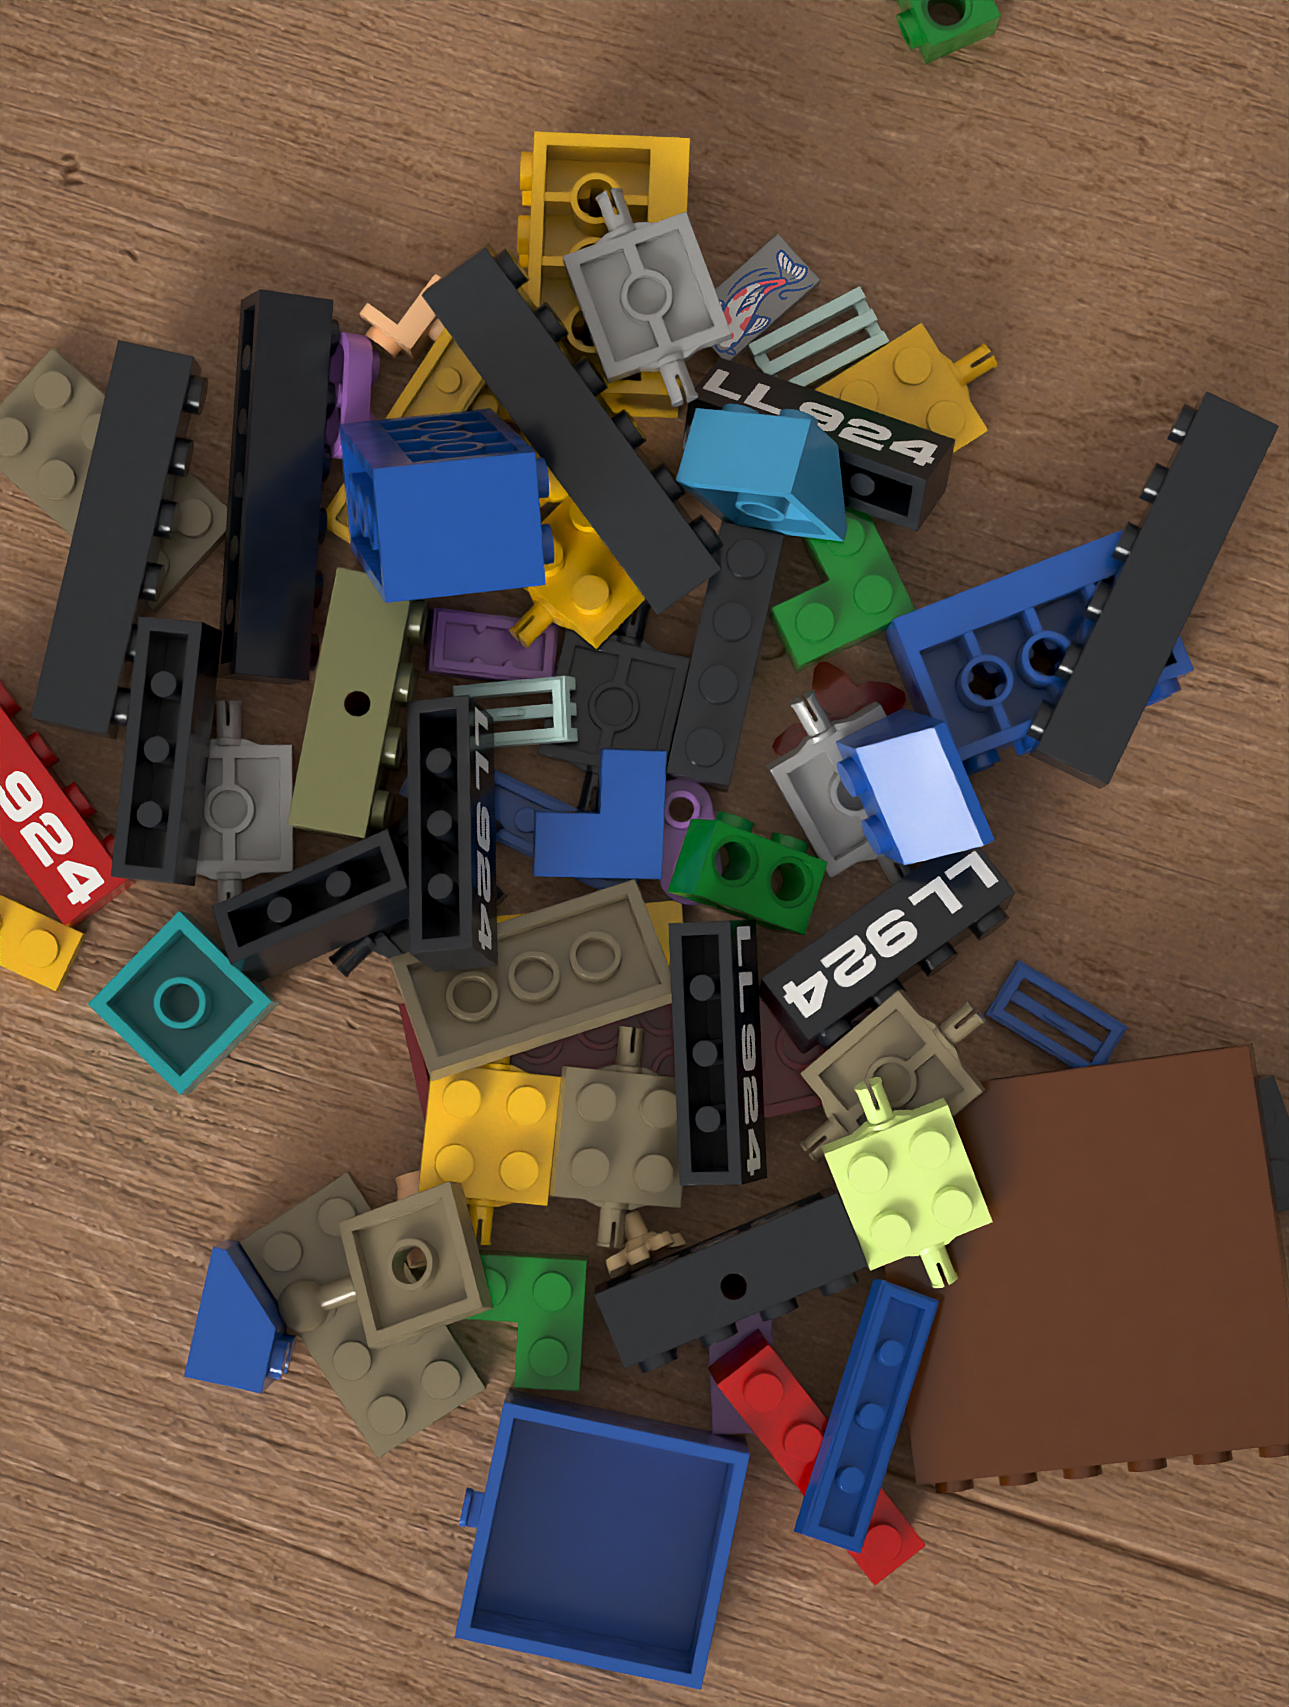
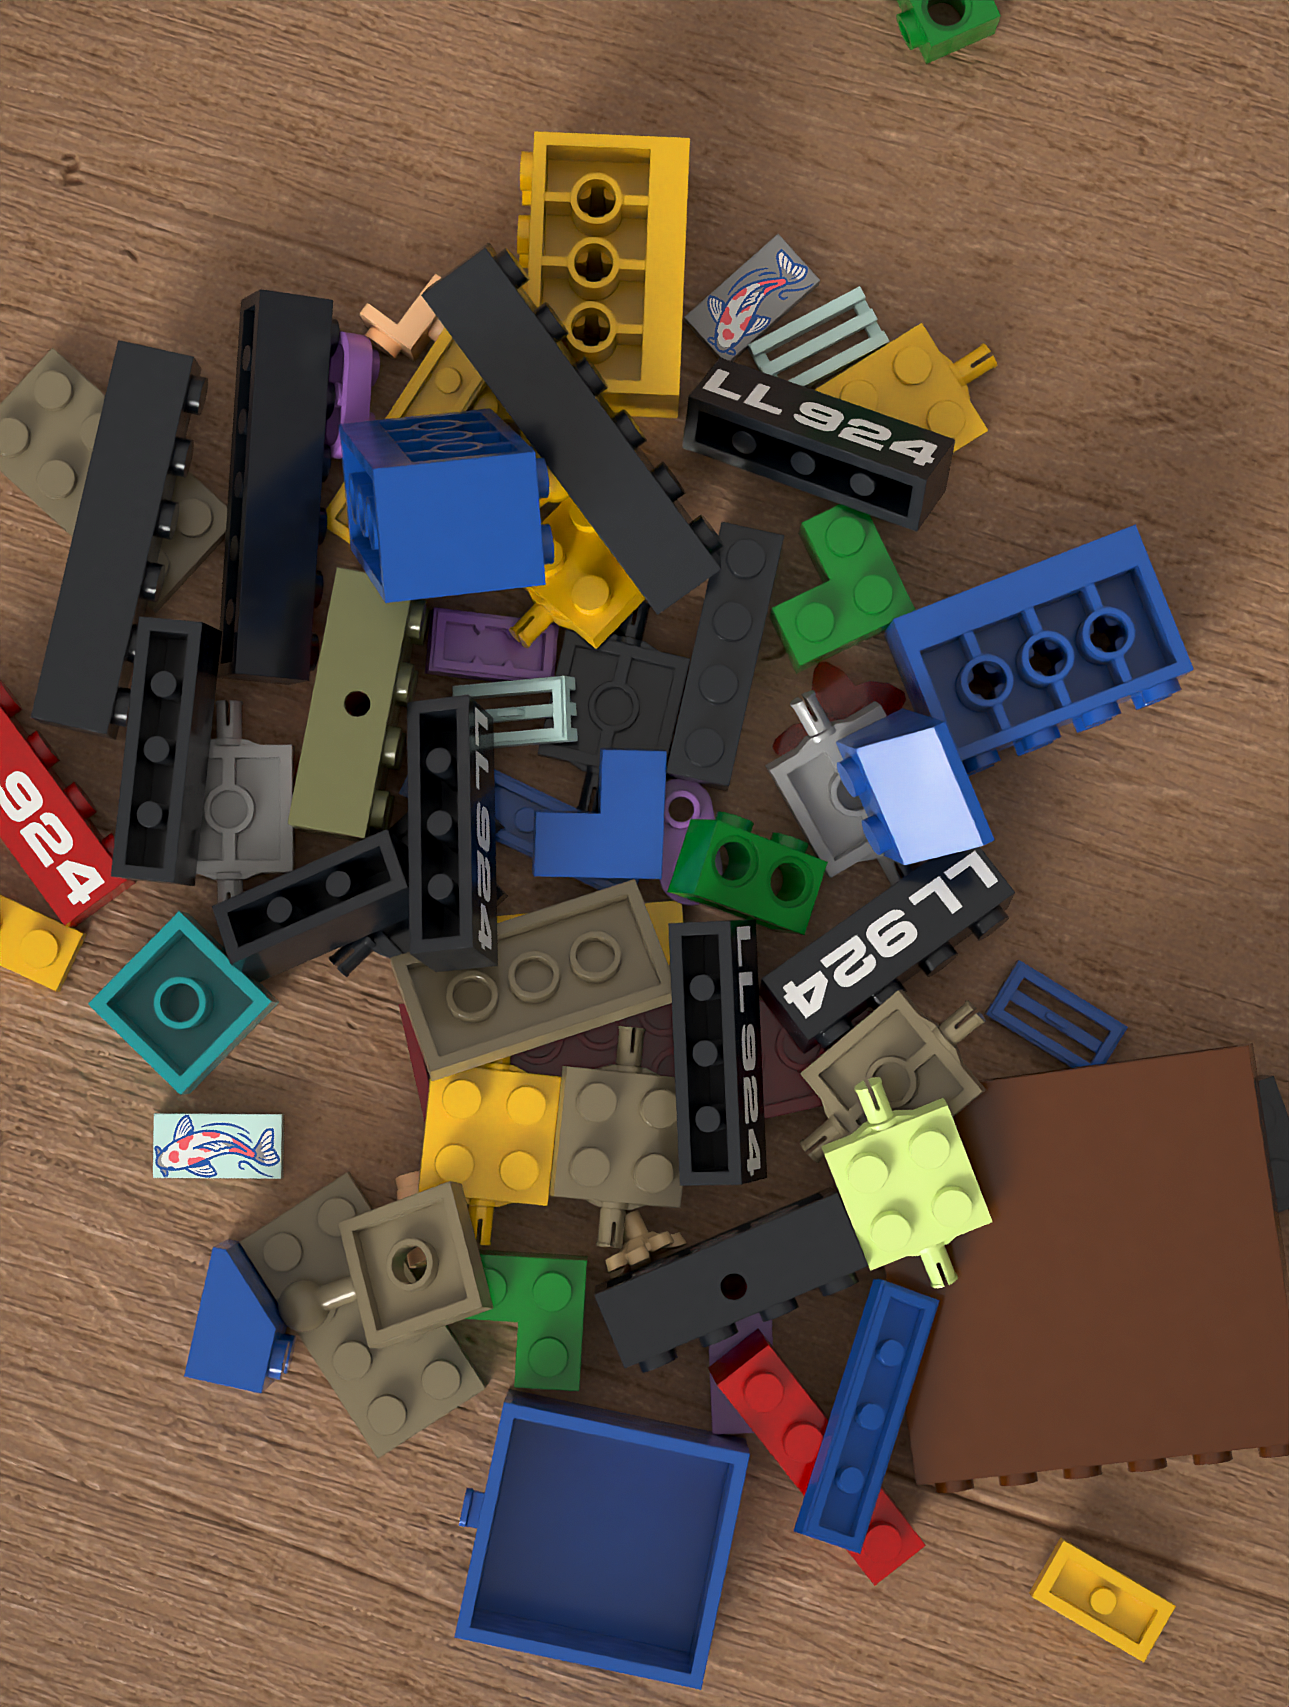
light grey plate [563,188,731,407] -> none
dark azure slope [676,404,847,542] -> none
black brick [1026,392,1279,789] -> none
none -> tile [153,1113,284,1179]
none -> yellow plate [1029,1537,1176,1662]

